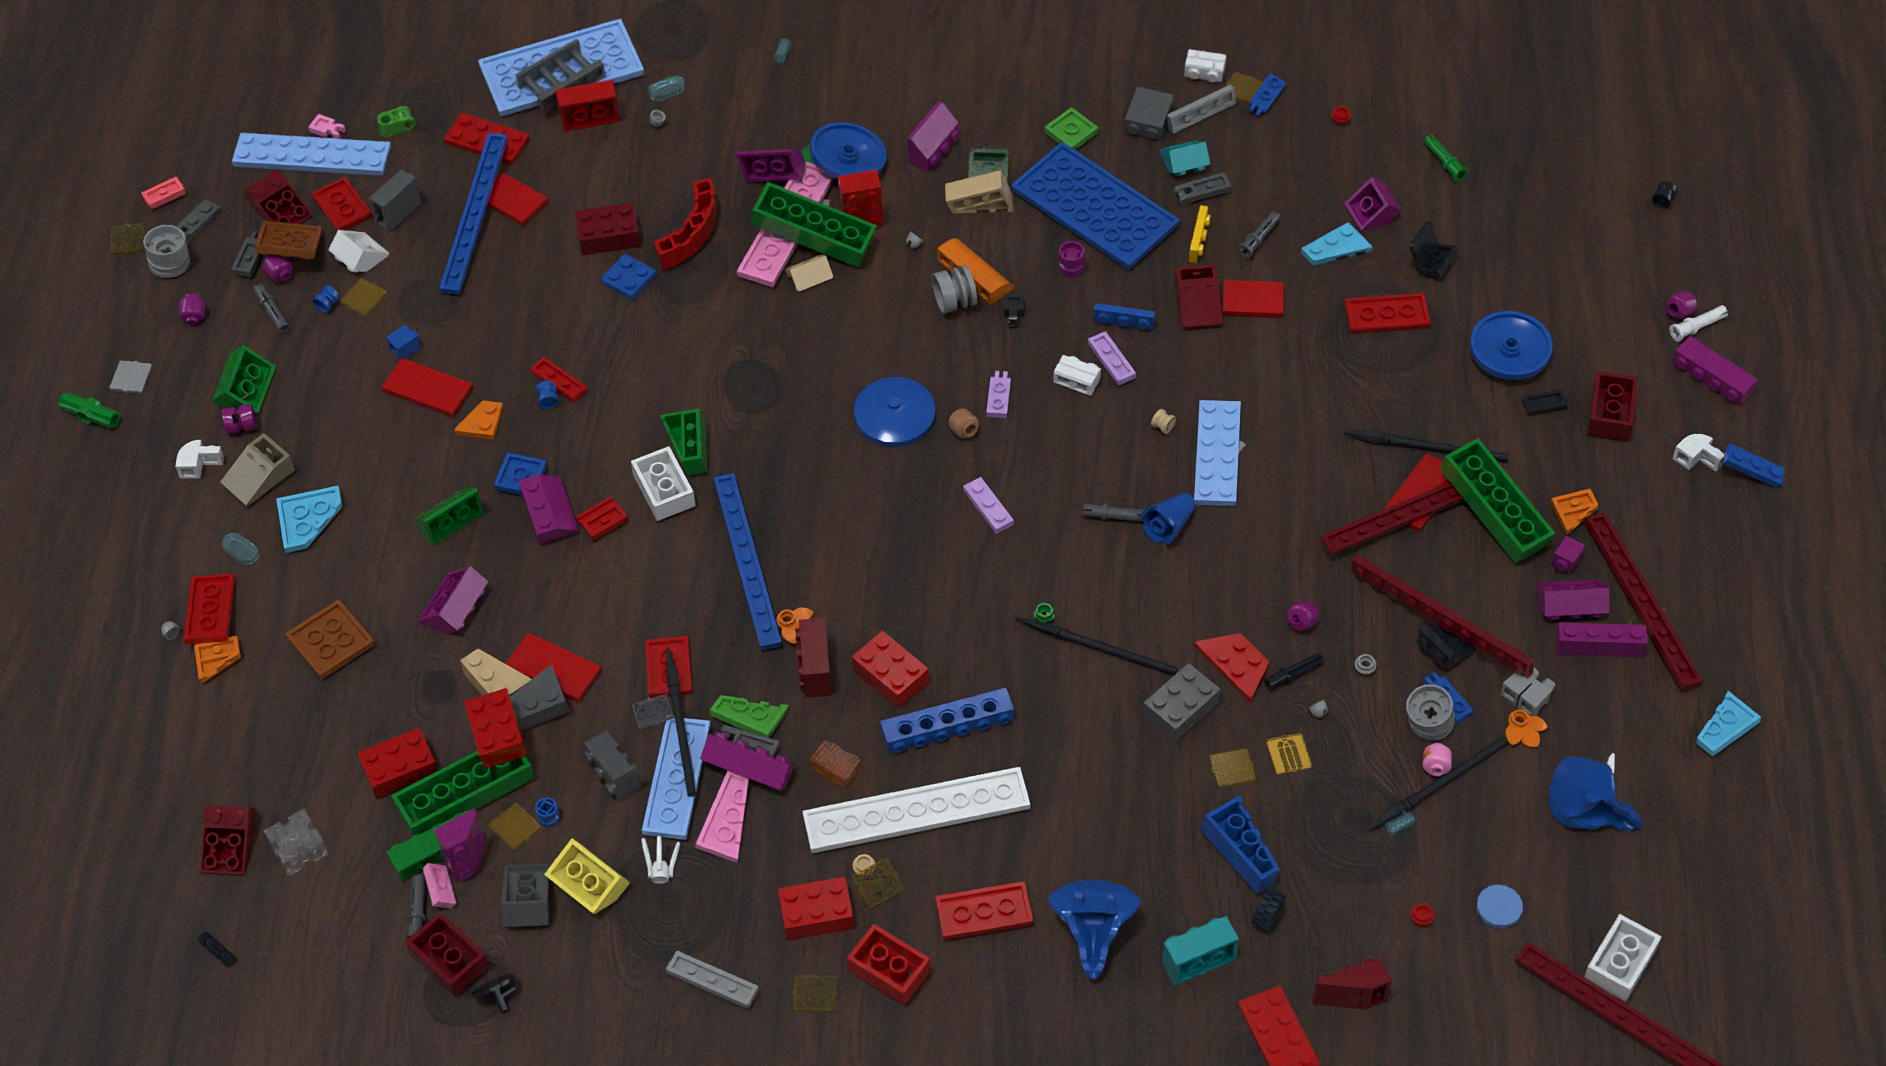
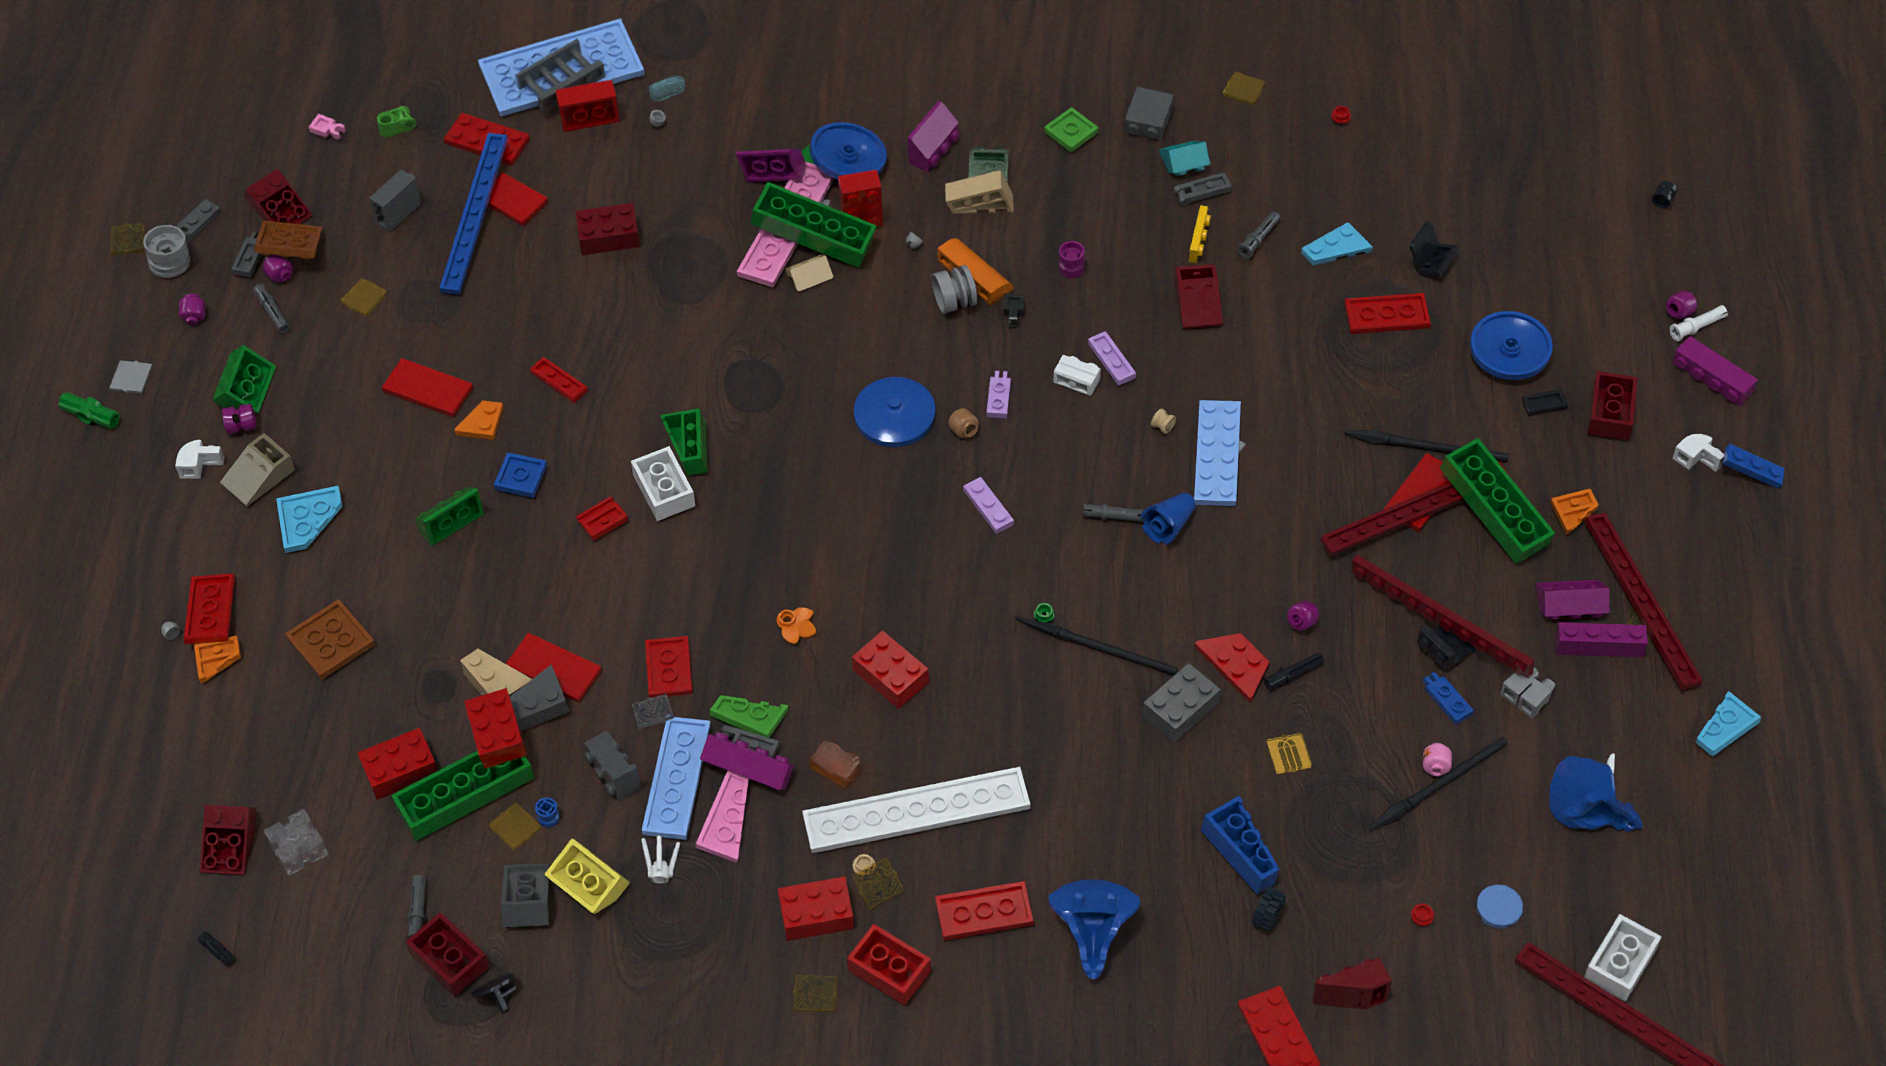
coral plate [141,177,186,210] -> none
clear light blue tile [222,533,259,565] -> none
light blue plate [232,133,391,176] -> none
red tile [311,177,373,231] -> none
blue wheel [312,285,340,313] -> none
white slope [329,230,389,273] -> none
blue brick [386,325,420,360] -> none
green brick [386,810,468,882] -> none
magenta slope [417,566,488,634] -> none
bright pink plate [423,863,456,909] -> none
magenta slope [434,809,486,883] -> none
magenta slope [519,474,579,545] -> none
blue wheel [536,381,559,409] -> none
blue plate [600,254,657,301] -> none
red brick [654,177,717,270] -> none
black piece [666,647,696,797] -> none
light grey plate [666,951,759,1009] -> none
blue plate [714,473,782,651] -> none
clear light blue pin [773,38,792,63] -> none
dark red brick [795,617,831,698] -> none
blue brick [880,688,1014,754] -> none
blue plate [1011,142,1180,270] -> none
blue plate [1094,303,1155,330] -> none
teal brick [1162,916,1239,986] -> none
light grey plate [1167,85,1236,134] -> none
white brick [1184,49,1226,82] -> none
clear yellow piece [1209,748,1256,788] -> none
red tile [1223,280,1283,318] -> none
blue hinge [1248,73,1286,117] -> none
light grey hinge [1308,699,1328,718] -> none
magenta slope [1344,177,1402,232] -> none
light grey plate [1354,654,1377,675] -> none
clear light blue pin [1385,811,1415,836] -> none
light grey wheel [1406,685,1455,741] -> none
green pin [1424,134,1468,182] -> none
orange plate [1505,709,1548,748] -> none
magenta brick [1551,536,1585,574] -> none

